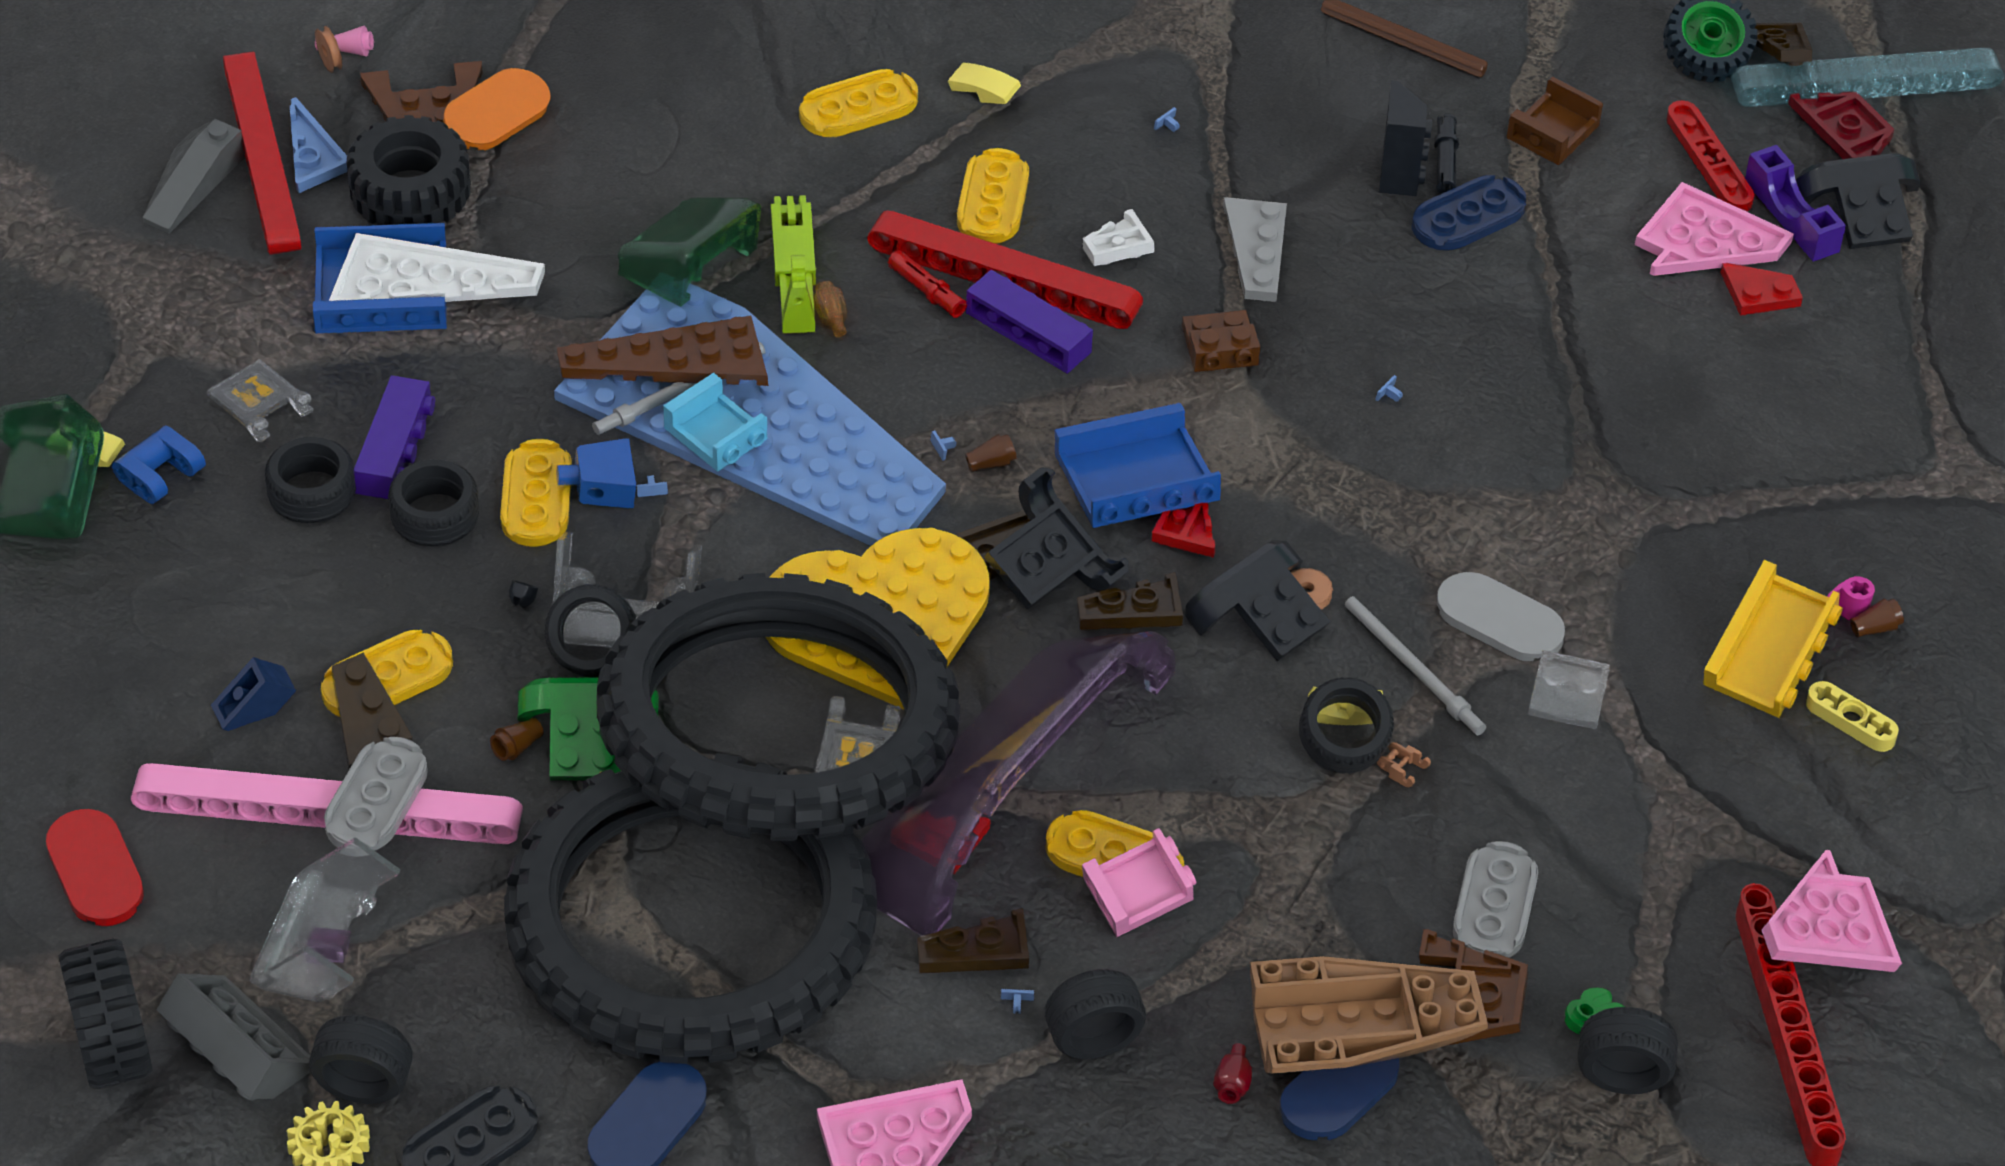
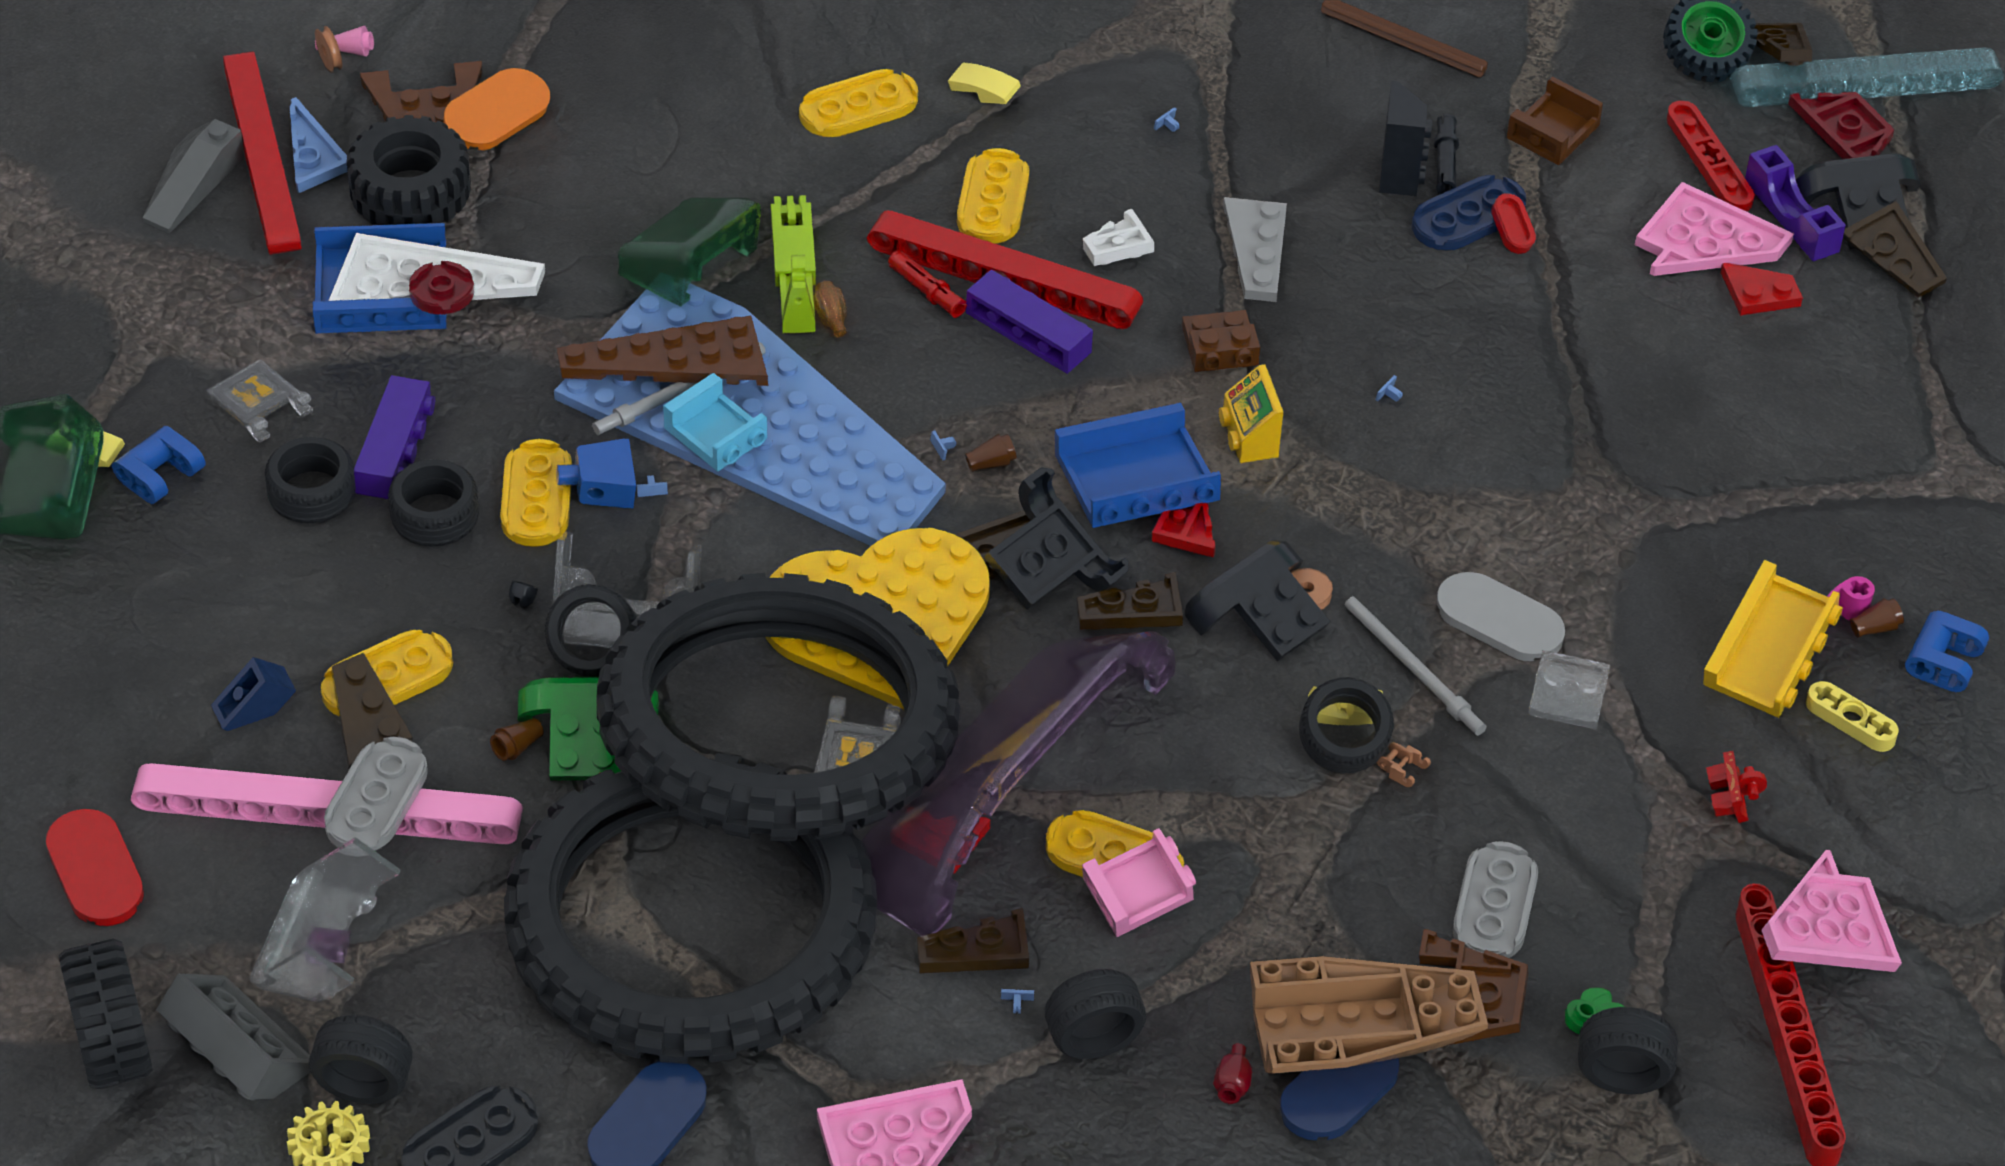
none -> dark red tile [409,261,475,314]
none -> yellow slope [1219,364,1283,463]
none -> red tile [1491,193,1536,254]
none -> red hips [1706,751,1767,823]
none -> dark brown wing [1843,201,1947,298]
none -> blue connector [1905,611,1989,692]

